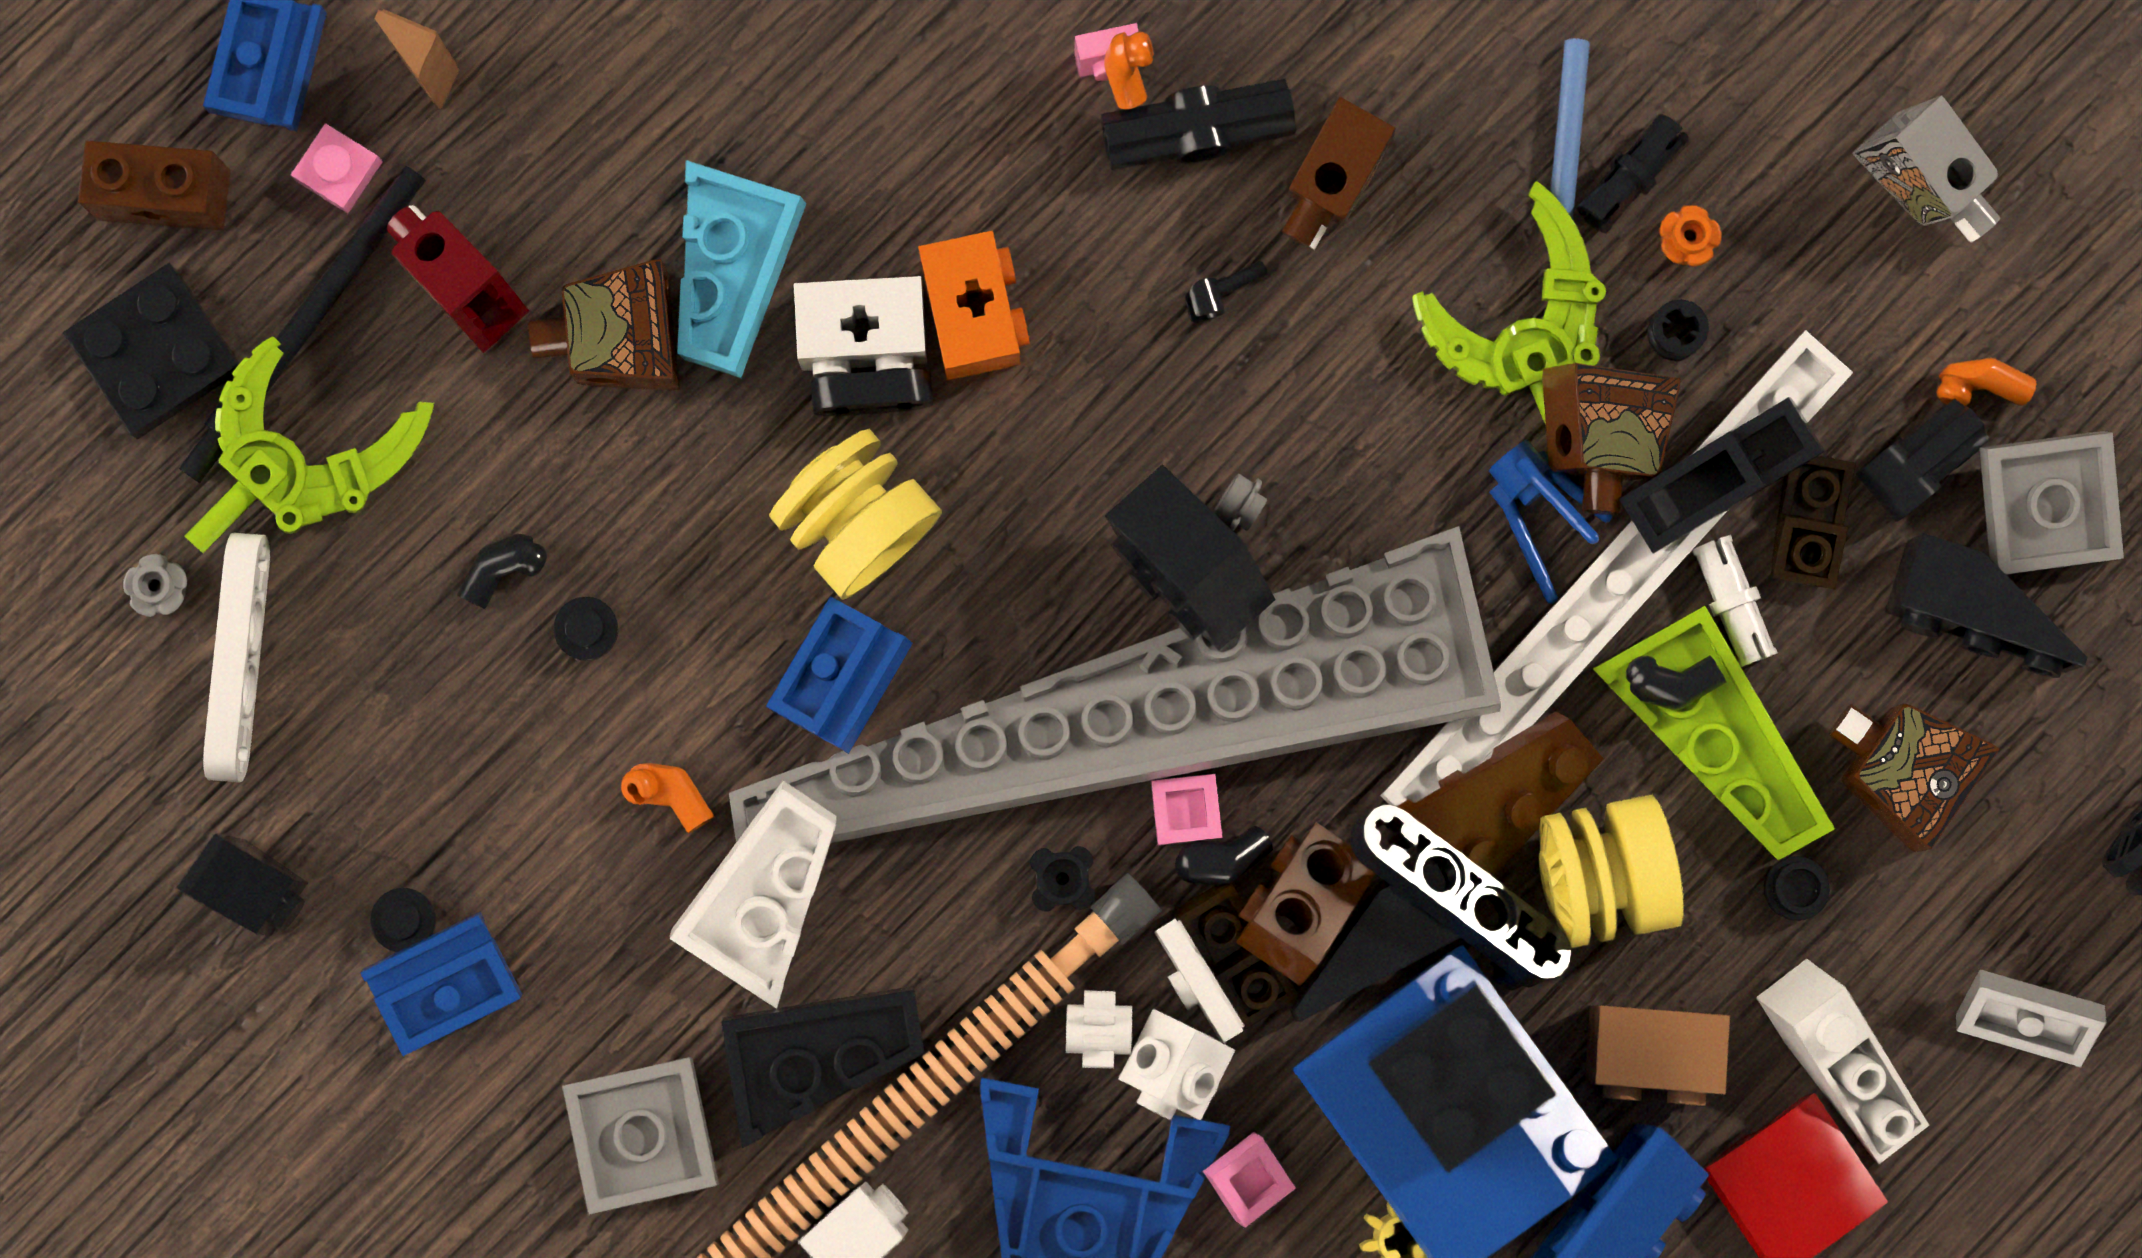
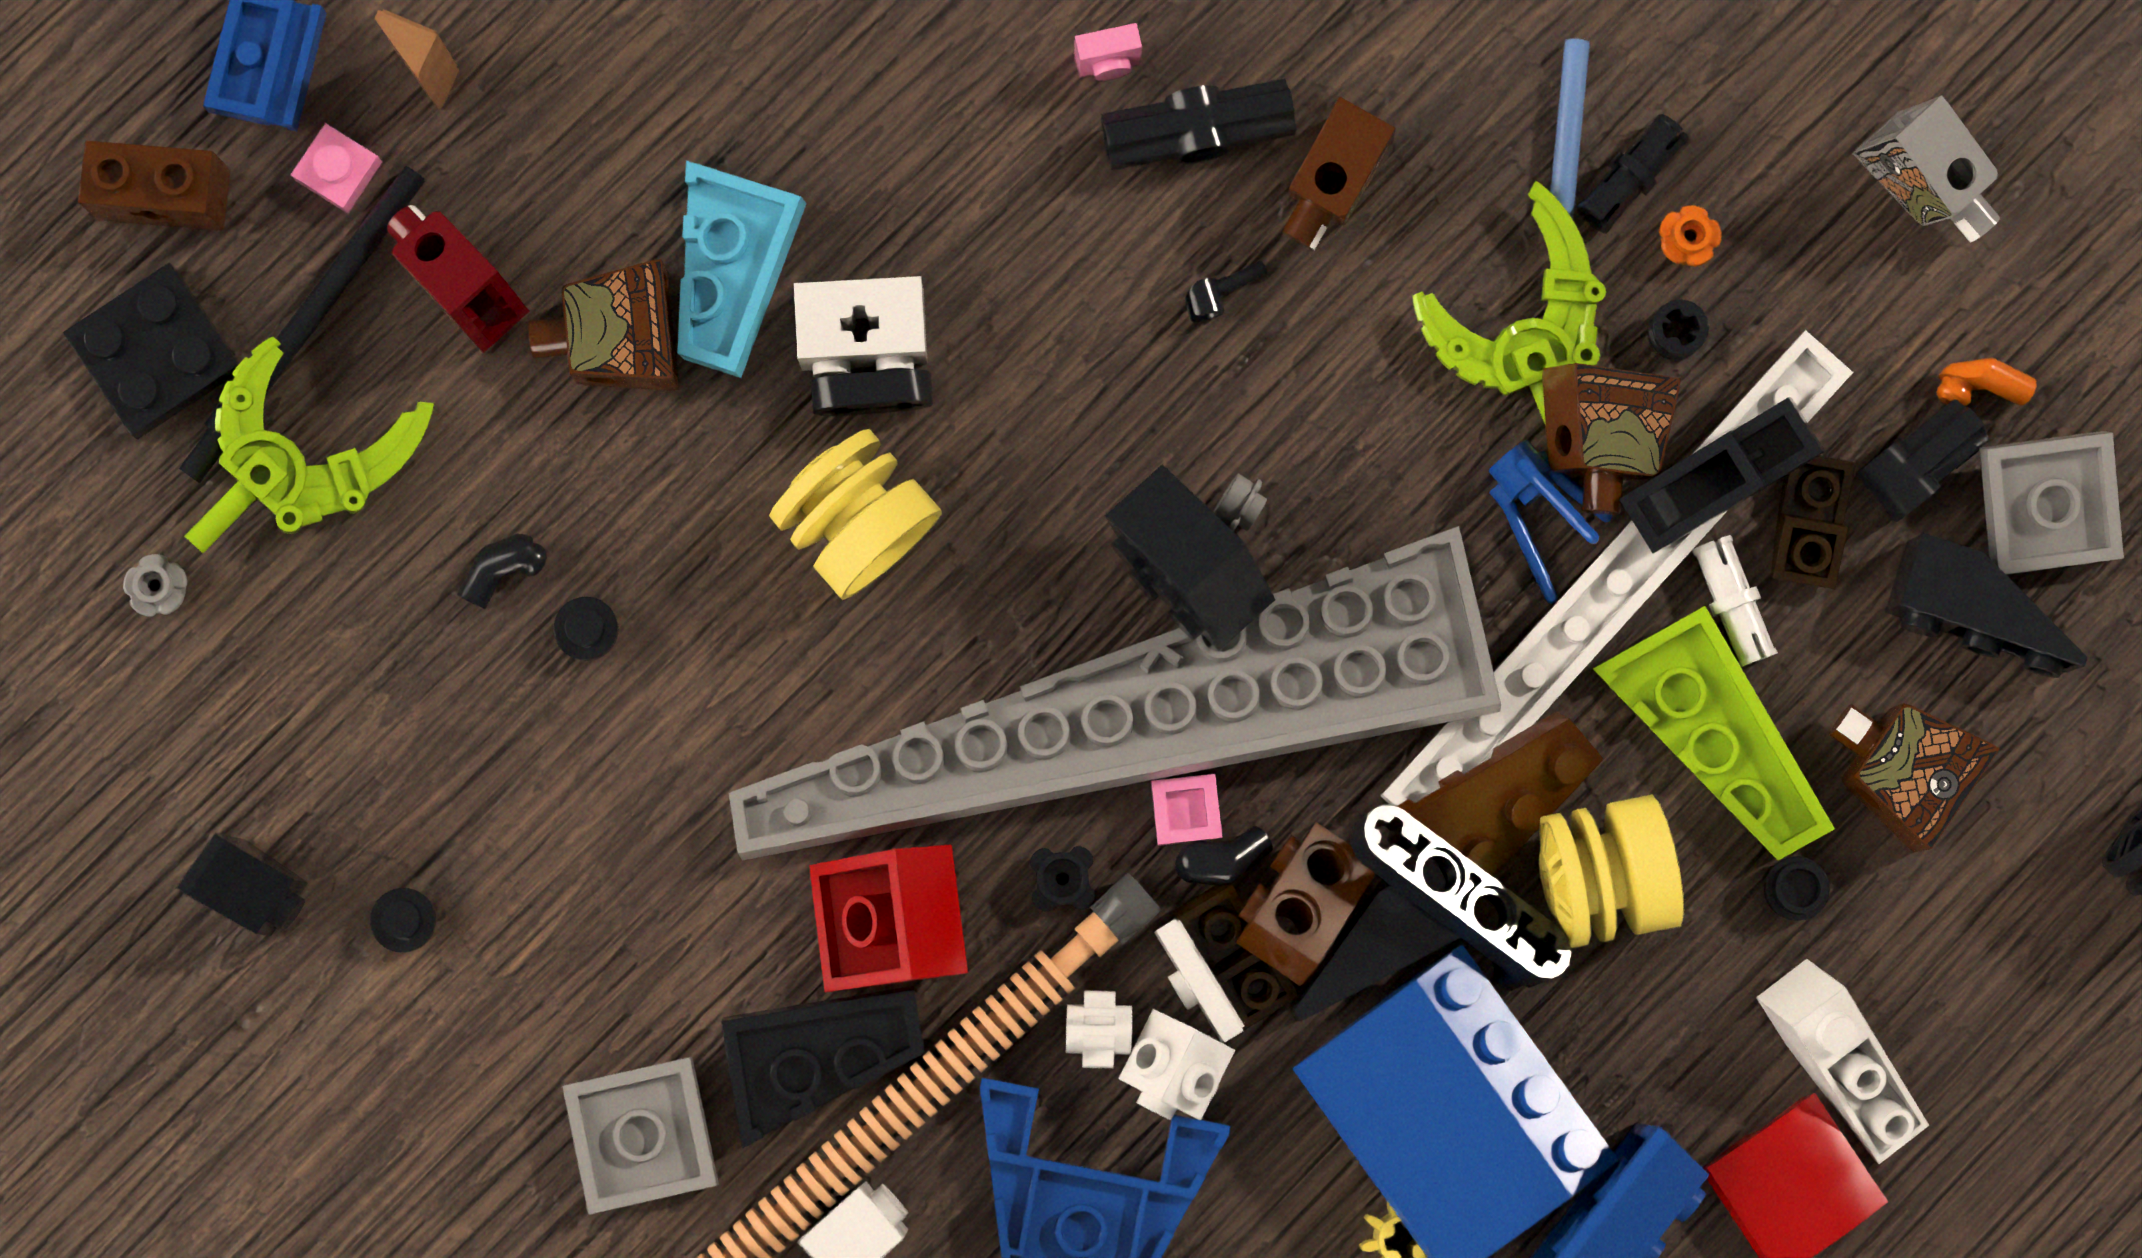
white beam [203,533,270,782] -> none
blue plate [361,912,522,1056] -> none
orange arm [621,763,715,834] -> none
white wing [670,780,837,1009] -> none
blue plate [766,596,913,754] -> none
orange brick [918,230,1030,381] -> none
orange arm [1104,31,1154,109] -> none
bright pink plate [1203,1132,1296,1228] -> none
black brick [1367,979,1557,1174] -> none
medium nougat brick [1585,1006,1730,1106] -> none
black arm [1626,655,1726,710] -> none
light grey plate [1956,969,2106,1067] -> none
none -> red slope [809,844,968,993]

